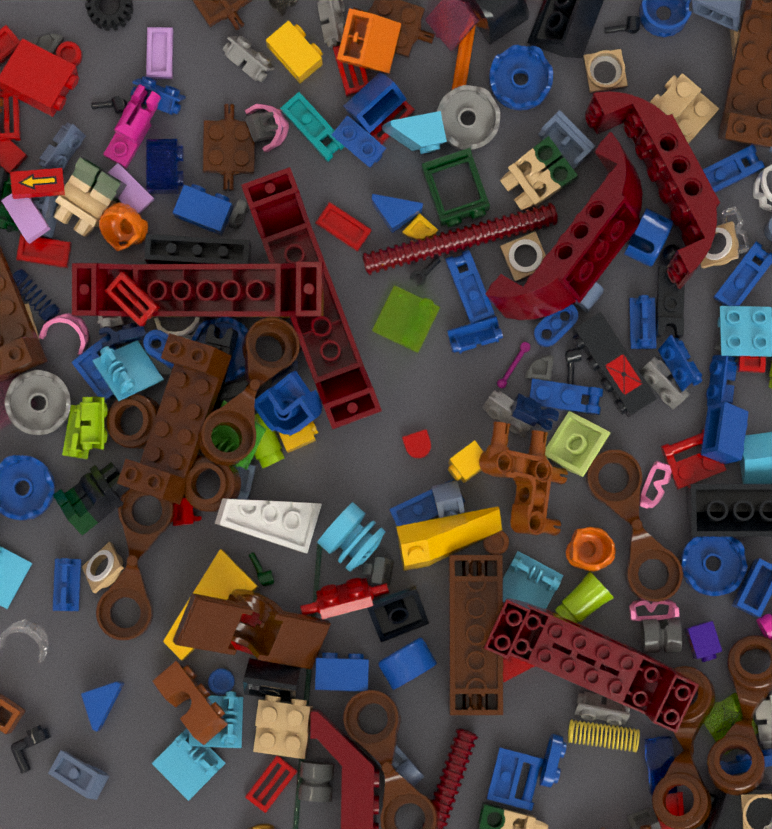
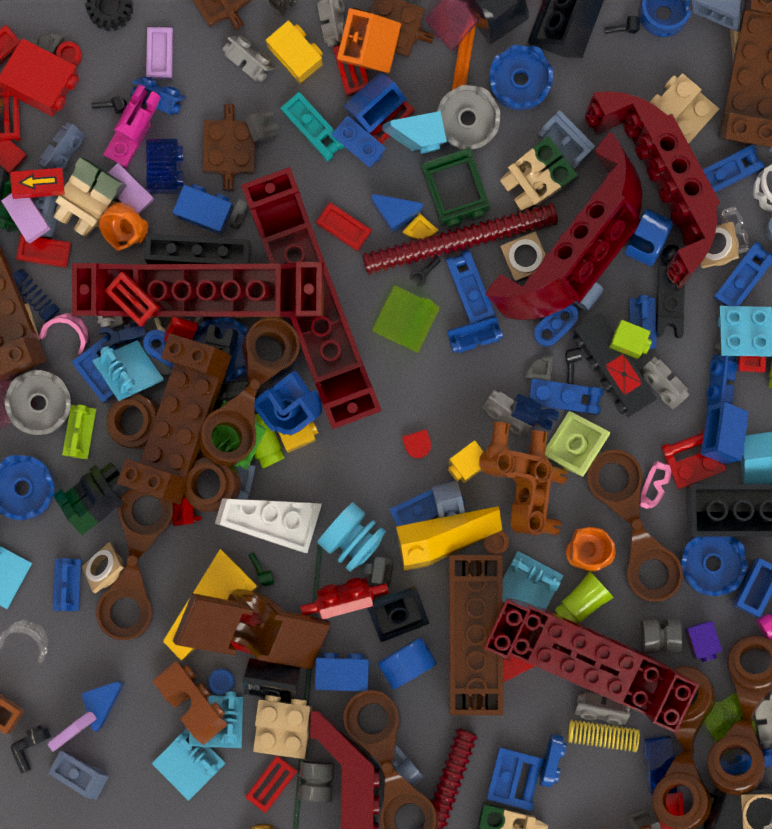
lime hinge [80,397,107,449] -> none
bright pink helmet [245,104,289,152] -> none
magenta hinge [497,342,530,389] -> none
tan piece [583,49,628,93] -> none
bright pink helmet [629,599,679,621] -> none
blue hinge [658,335,702,392] -> none
none -> lavender tile [47,712,97,752]
none -> red tile [164,317,197,341]
none -> lime brick [609,320,652,359]

